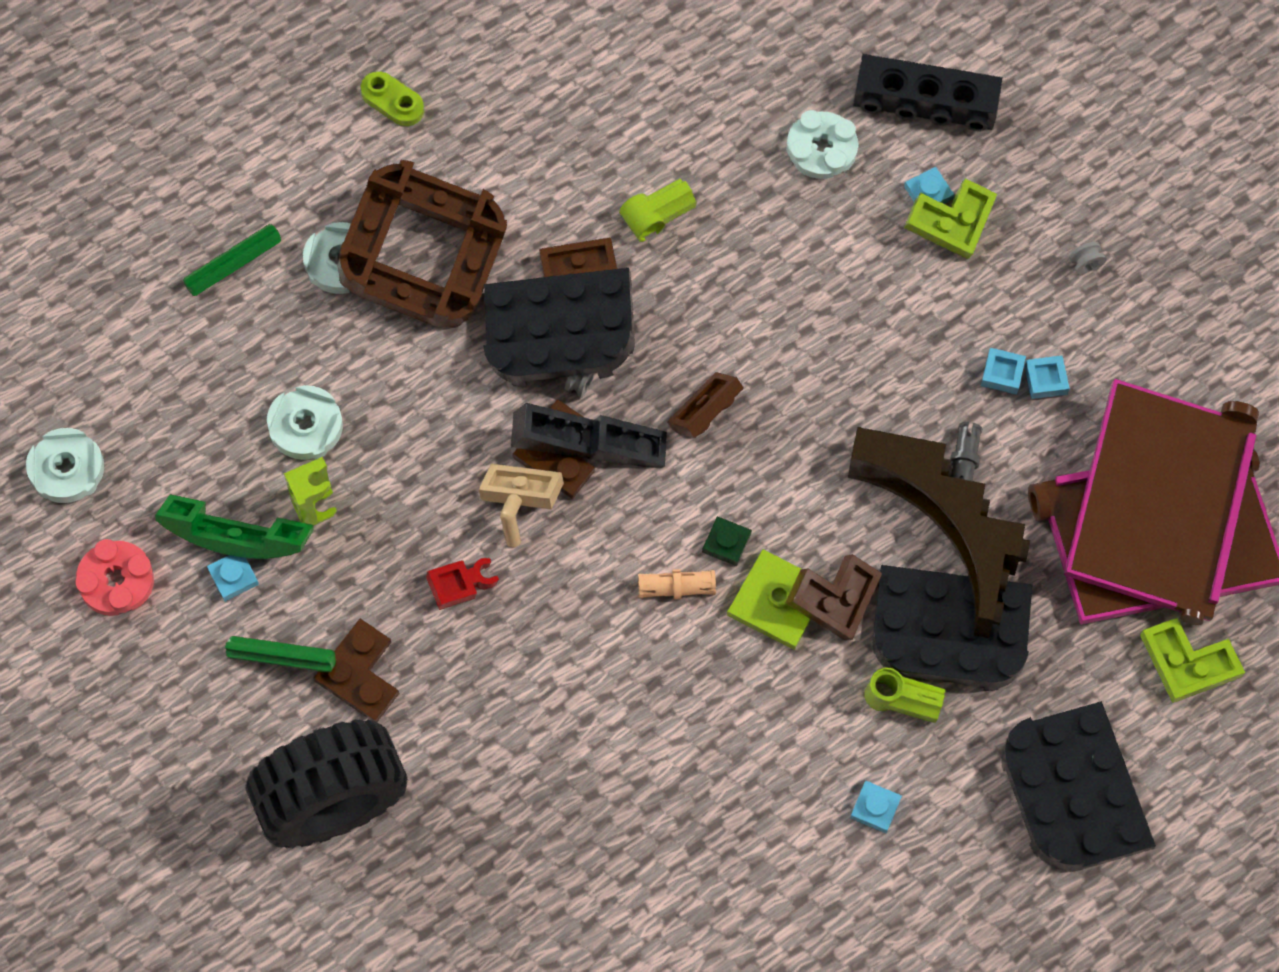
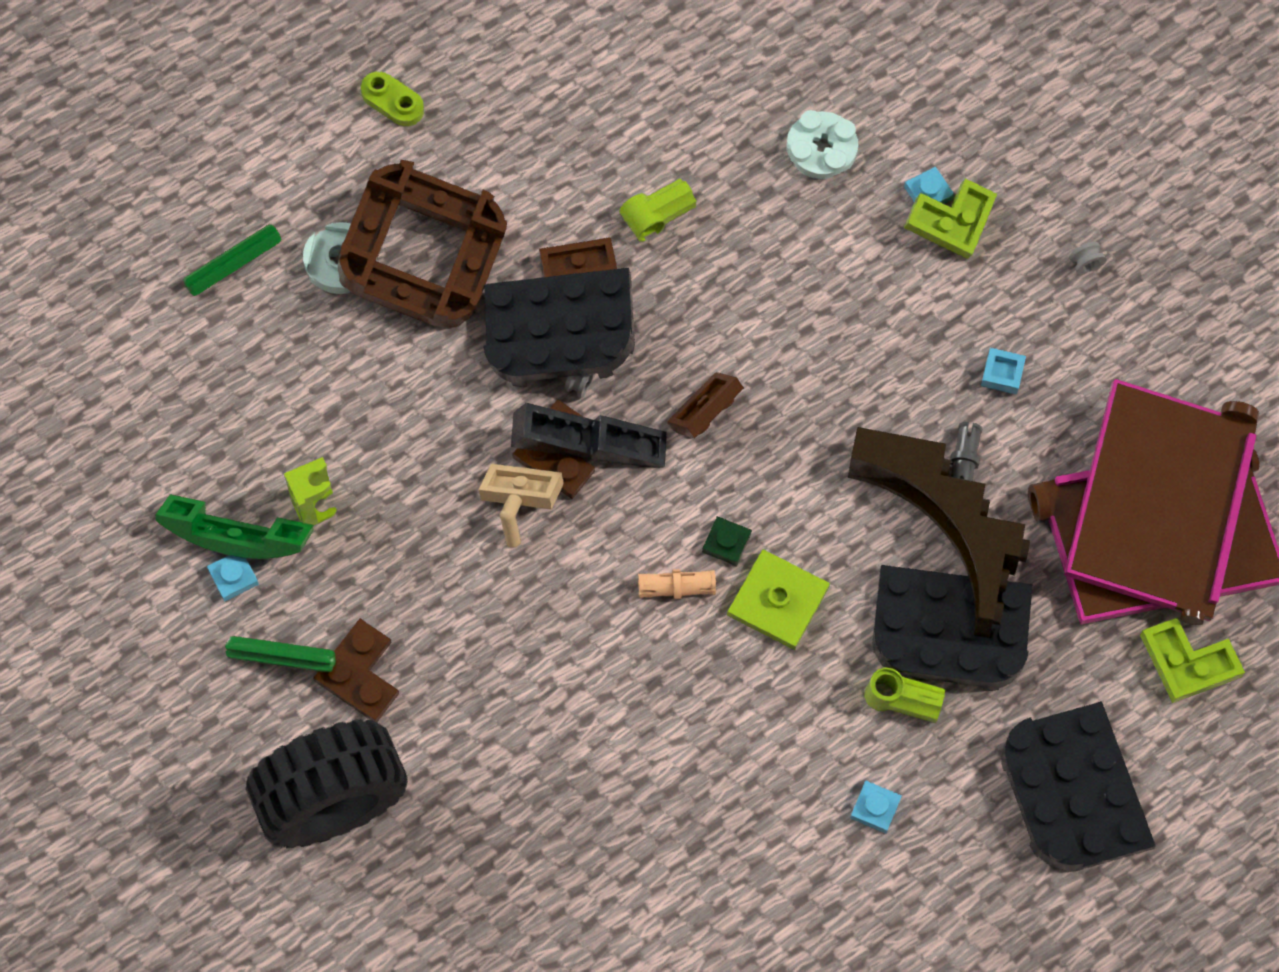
light aqua plate [26,428,104,503] -> none
coral plate [75,539,154,616] -> none
light aqua plate [267,385,343,460] -> none
red plate [425,558,499,610] -> none
reddish brown plate [785,554,882,641] -> none
black brick [853,54,1003,132] -> none
medium azure plate [1024,355,1070,399] -> none

